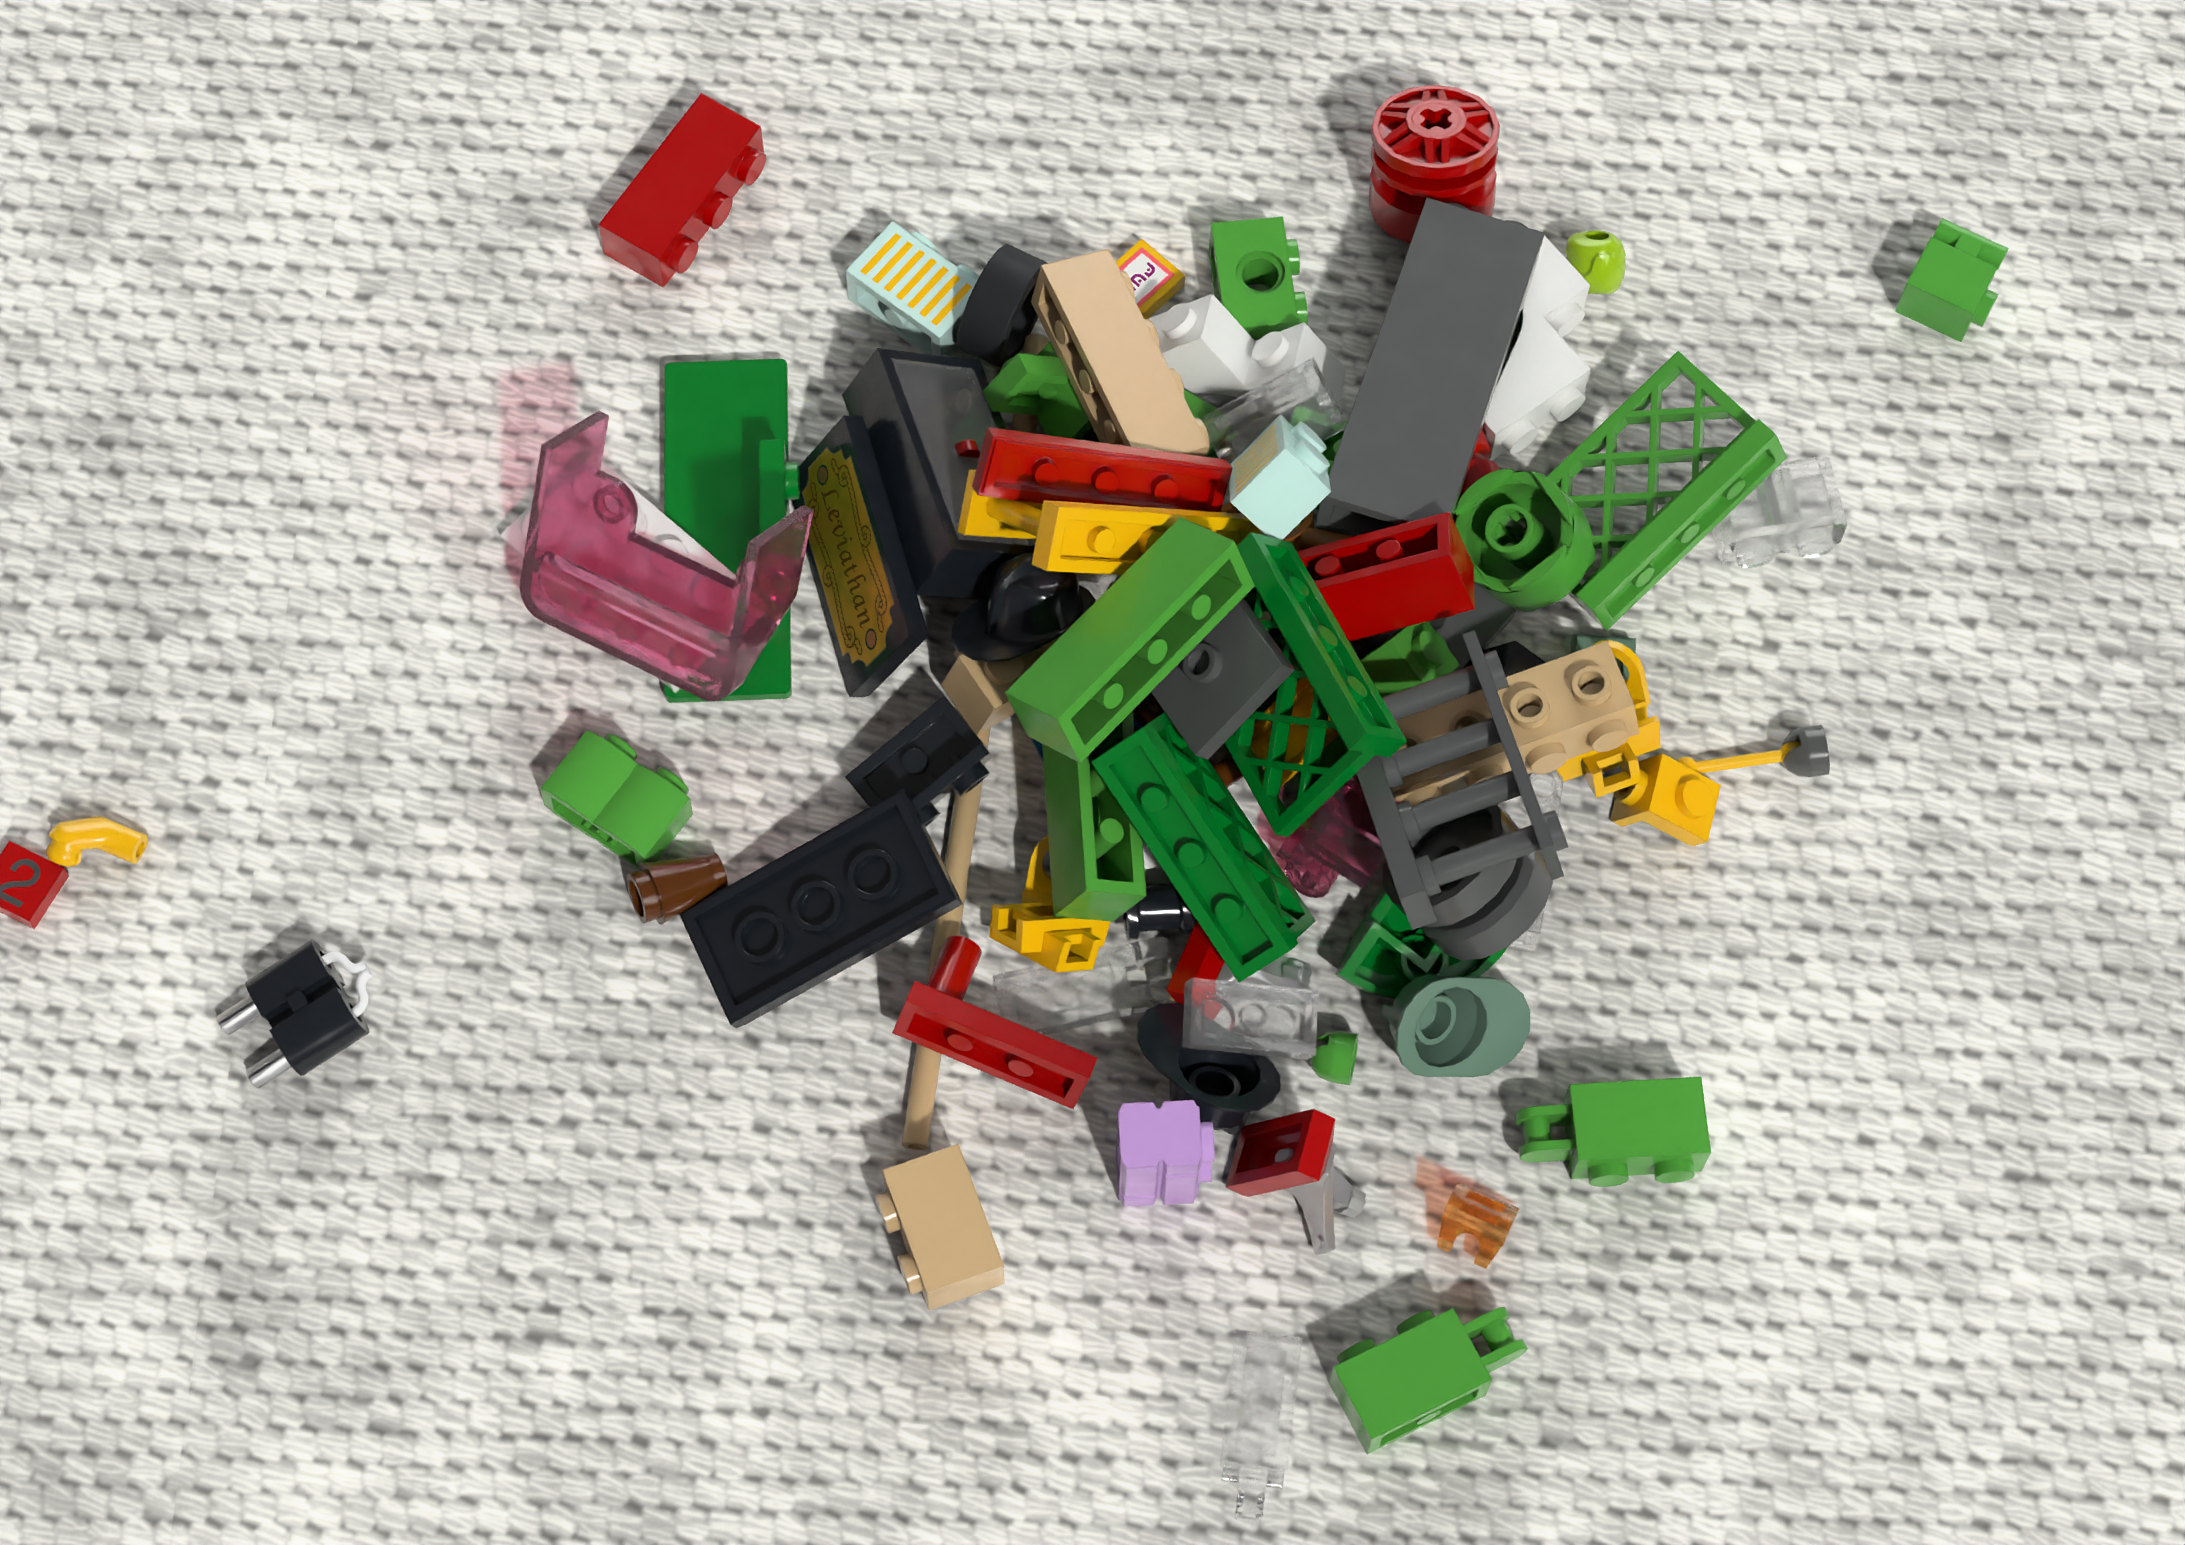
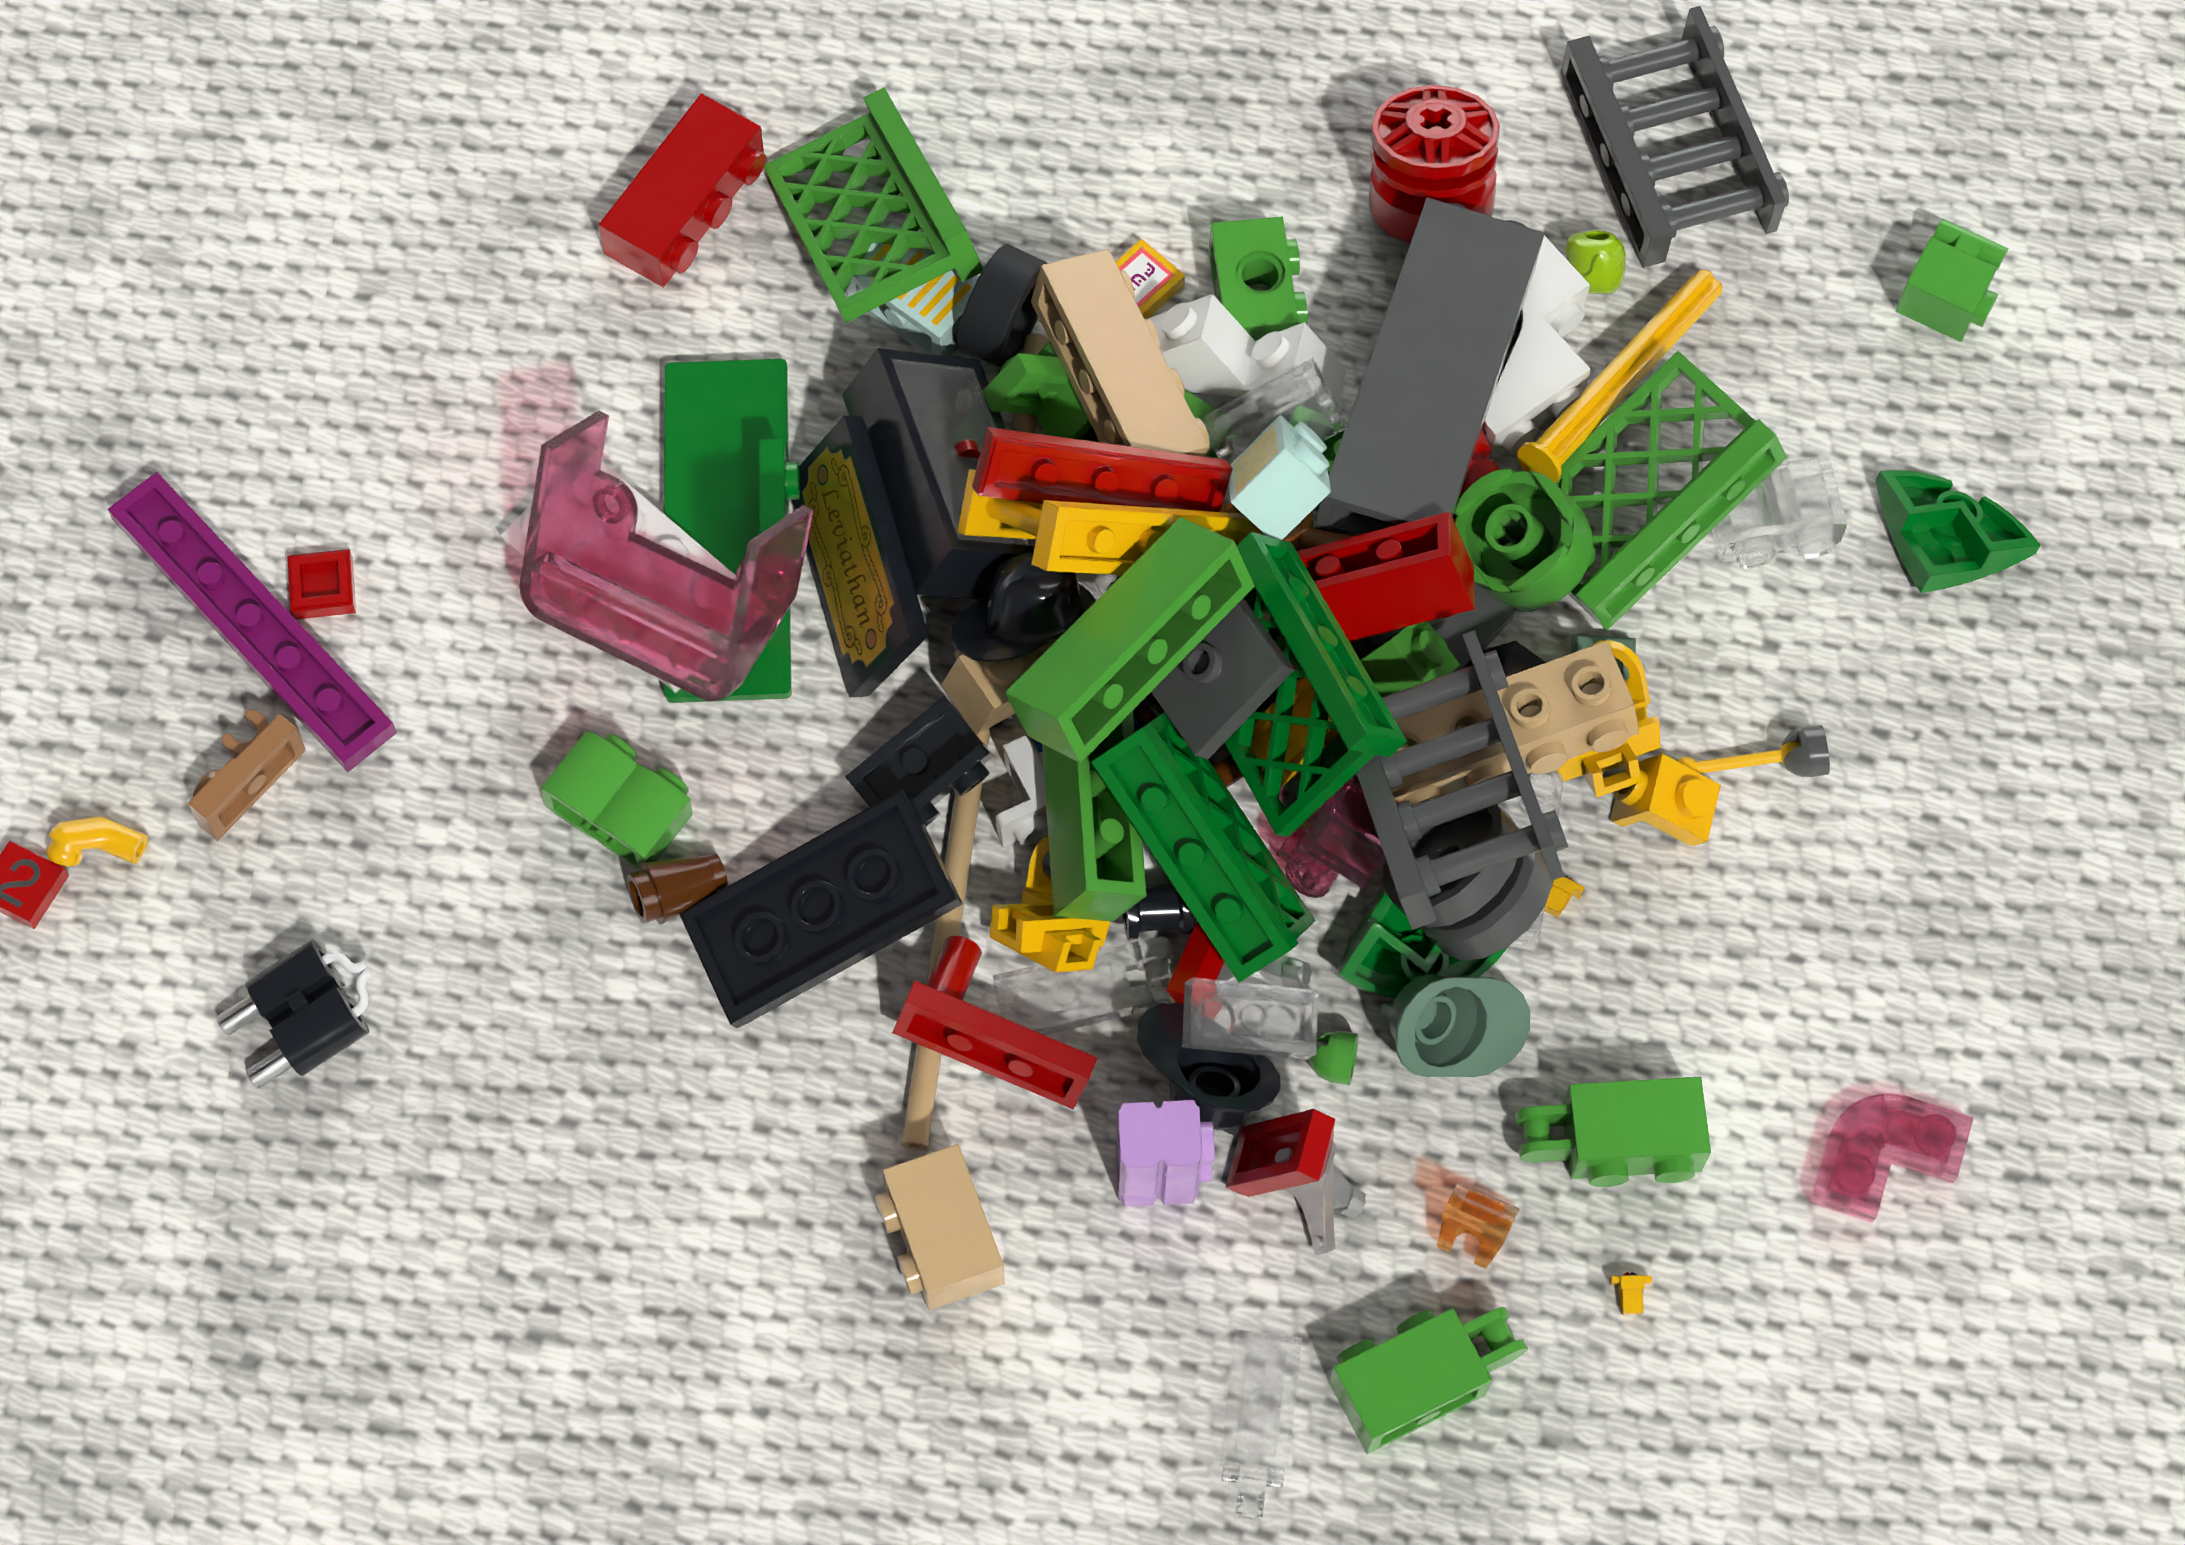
none -> magenta plate [107,472,397,773]
none -> medium nougat plate [188,709,306,841]
none -> red tile [287,549,356,620]
none -> bright green fence [764,87,983,323]
none -> white bracket [996,735,1048,847]
none -> yellow axle [1517,269,1723,483]
none -> yellow piece [1543,875,1585,918]
none -> dark grey fence [1561,6,1789,268]
none -> yellow piece [1609,1272,1652,1315]
none -> clear pink plate [1808,1093,1974,1223]
none -> green brick [1876,470,2041,593]

